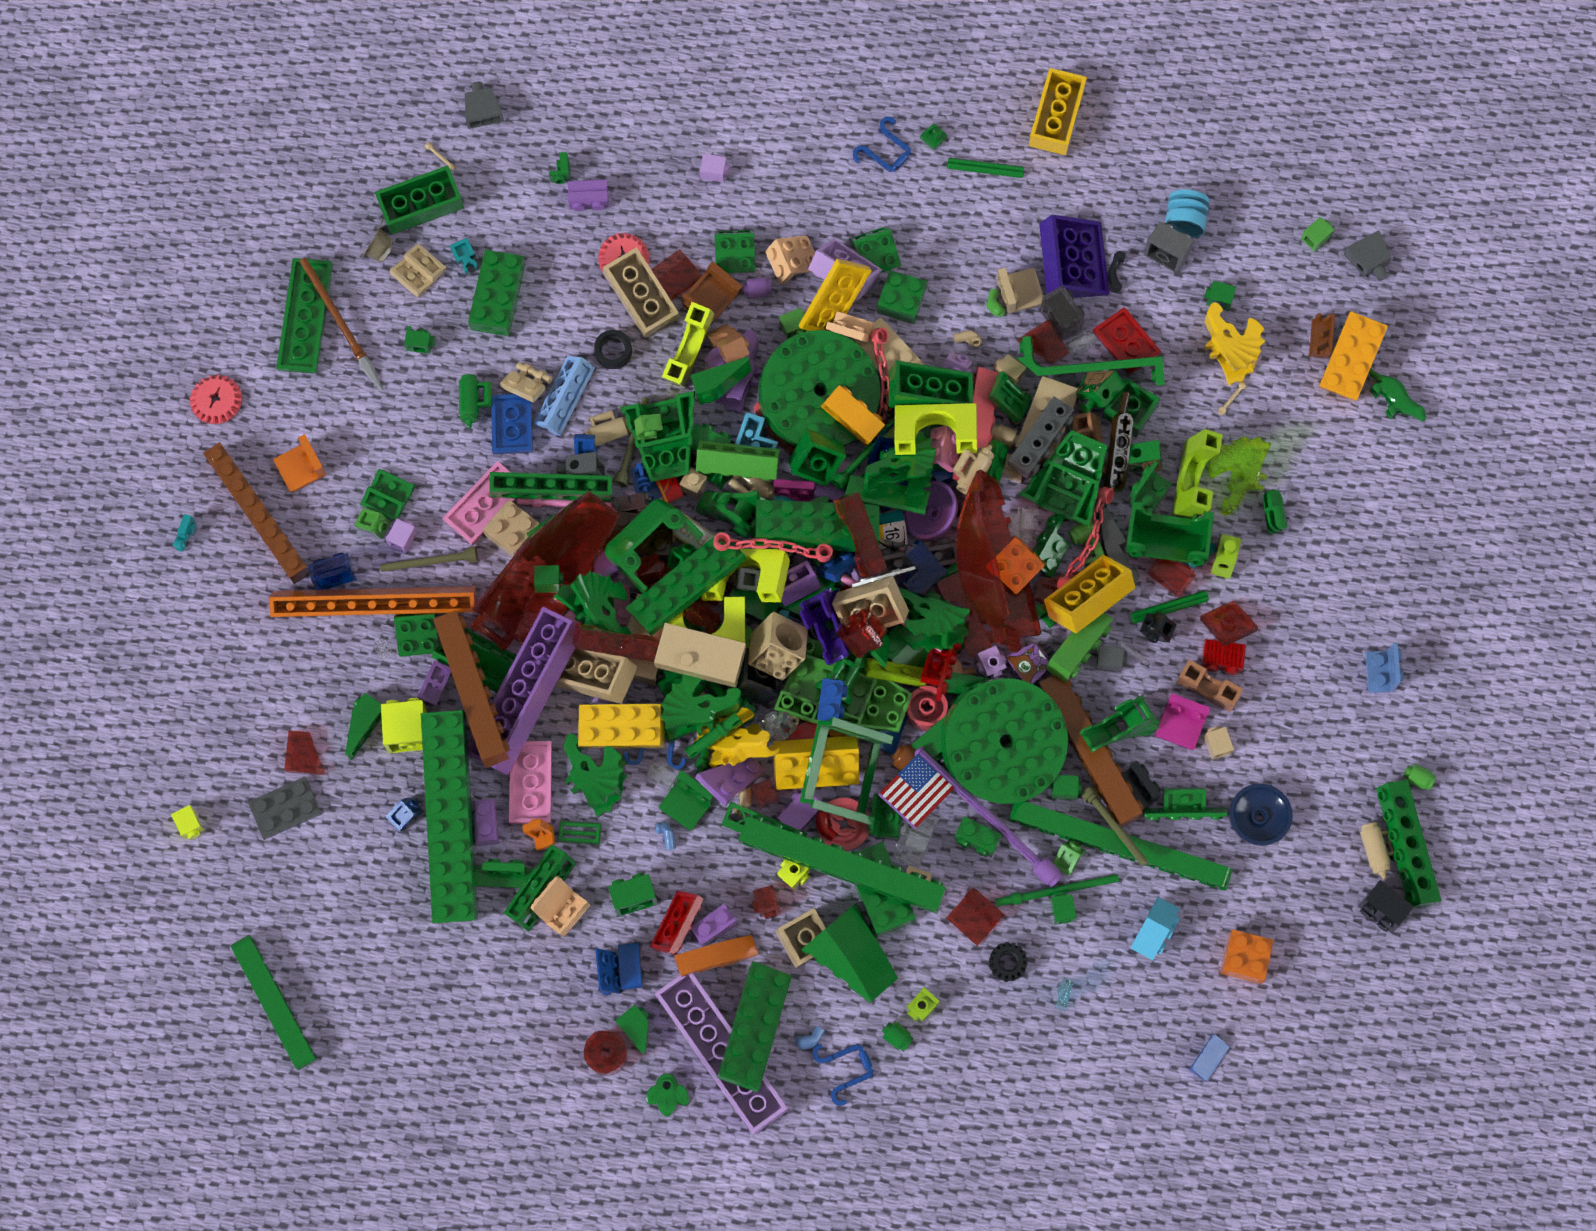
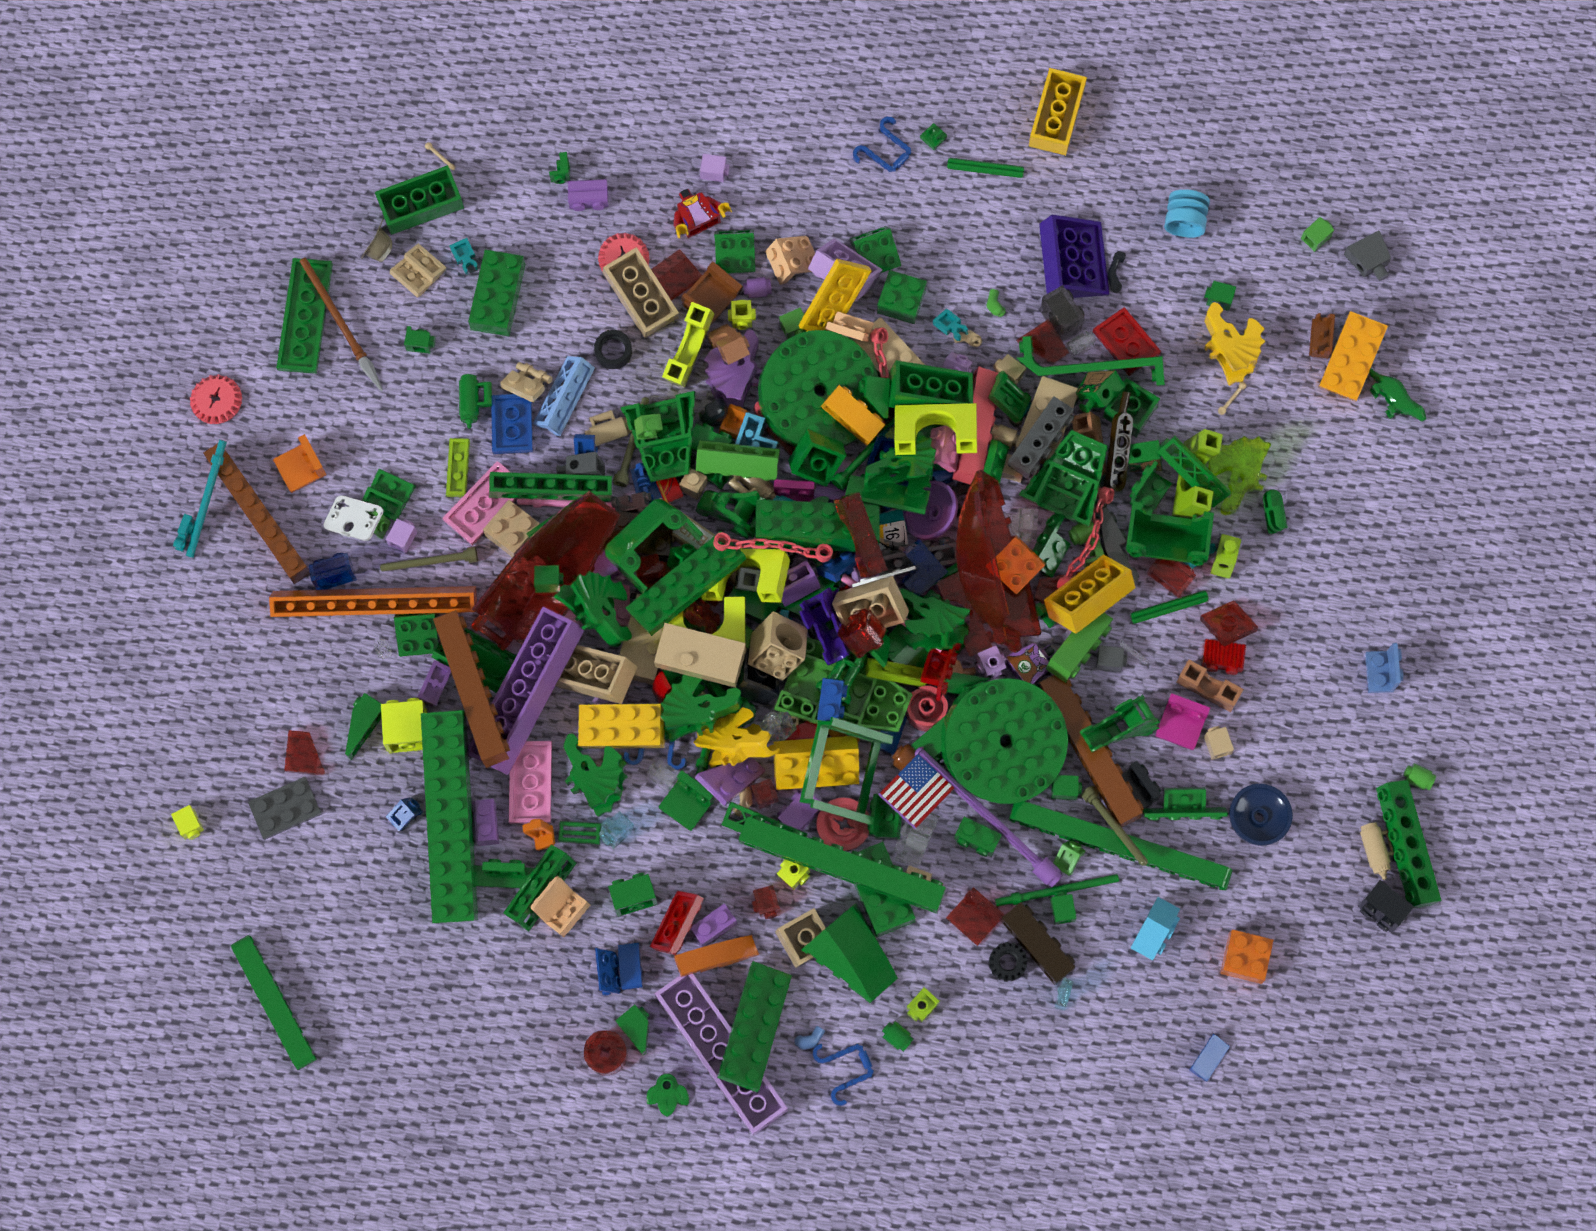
dark grey torso [465,81,504,129] -> none
clear red arch [572,623,660,662] -> none
medium blue arm [655,821,676,850] -> none
green pin [684,712,742,760] -> none
green slope [690,357,752,405] -> none
red arm [816,811,837,841] -> none
tan piece [952,445,994,496] -> none
tan bracket [997,267,1045,314] -> none
black brick [1140,612,1177,643] -> none
flat silver brick [1144,221,1194,274] -> none
none -> teal bar [186,439,227,558]
none -> white axle [324,496,383,541]
none -> lime tile [446,438,470,497]
none -> clear light blue brick [599,811,634,849]
none -> red slope [652,672,672,704]
none -> torso [673,189,732,239]
none -> black hair [699,397,728,425]
none -> orange bracket [719,404,748,439]
none -> neon yellow brick [728,300,756,330]
none -> green slope [857,376,890,420]
none -> teal plate [933,308,968,341]
none -> dark brown brick [1001,902,1076,985]
none -> green fence [1157,436,1231,508]

